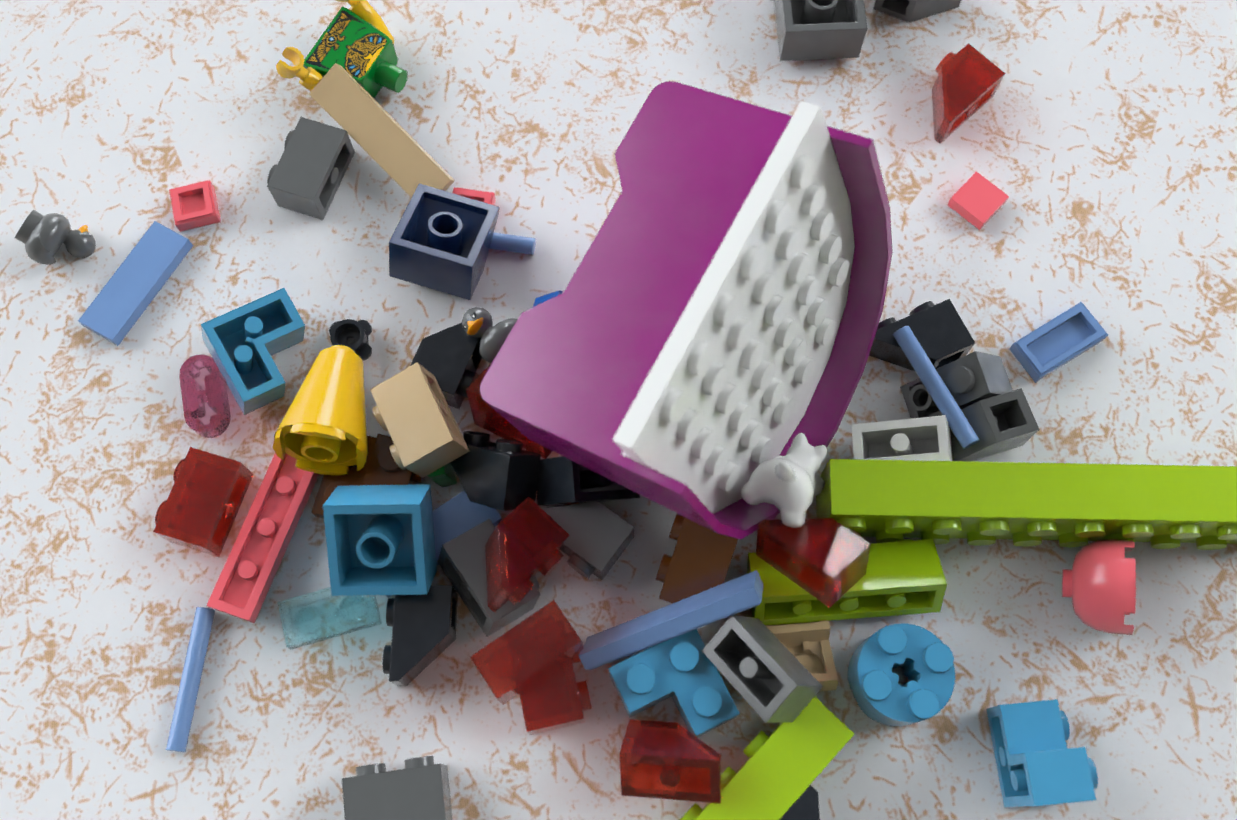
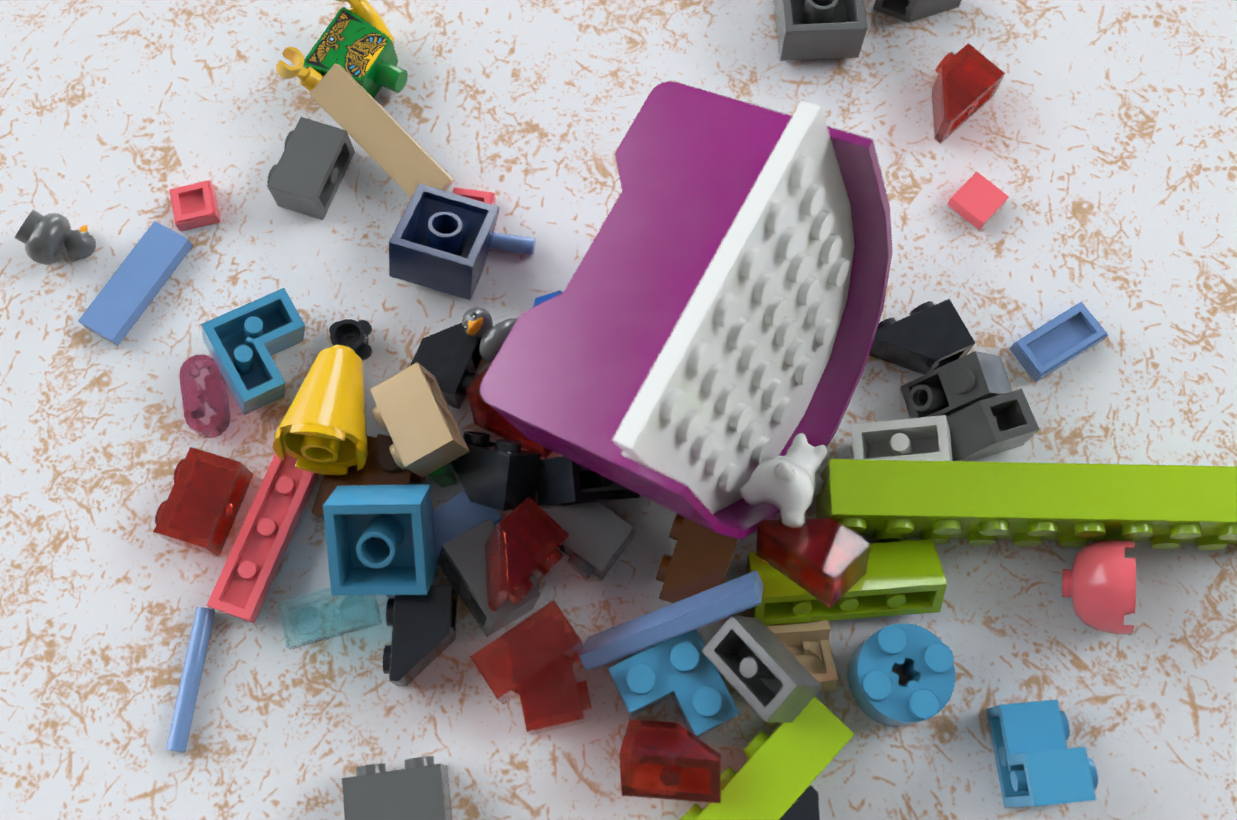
medium blue bar [893,326,980,449] -> none

